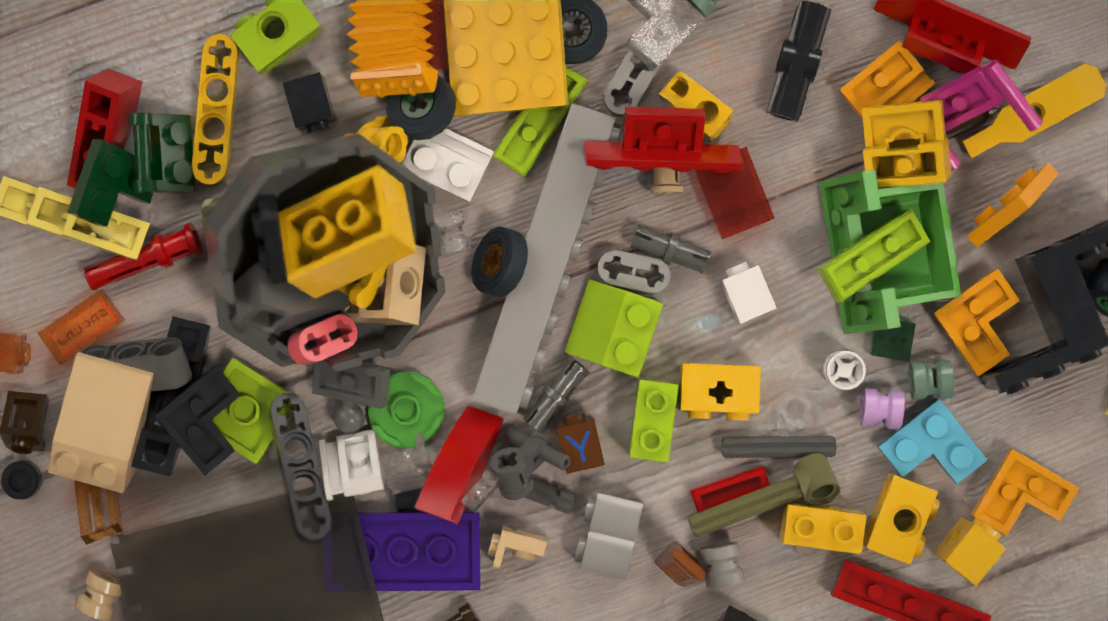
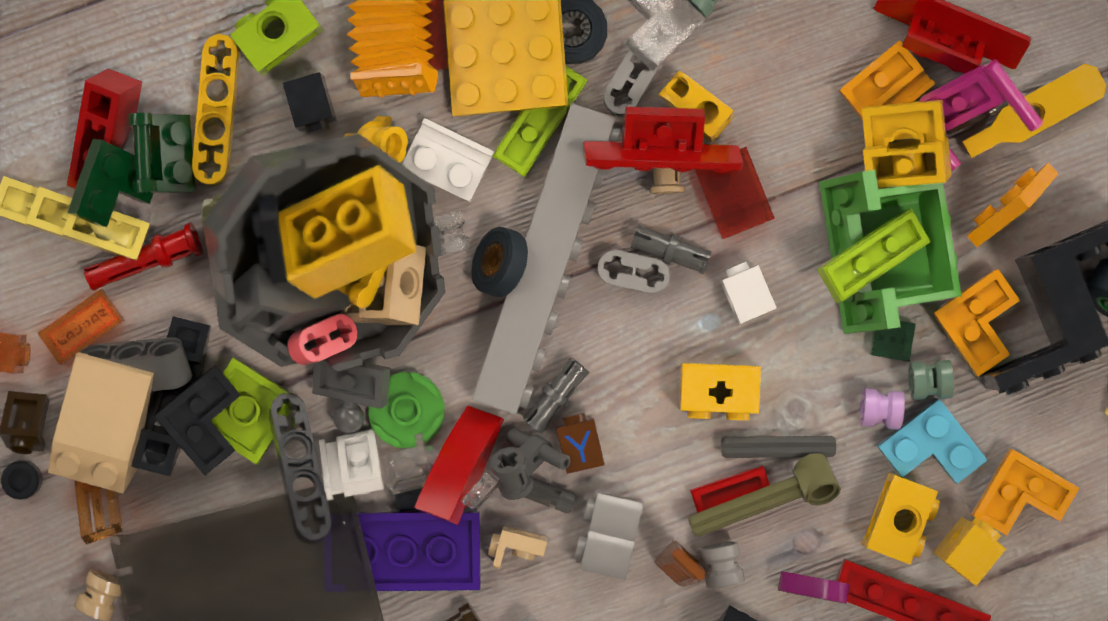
black bush [386,75,456,140] -> none
lime slope [564,279,664,378] -> none
lime brick [628,378,679,463] -> none
black piece [766,0,832,122] -> none
yellow brick [779,502,867,554] -> none
white wheel [823,350,866,390] -> none
none -> magenta beam [778,571,850,604]

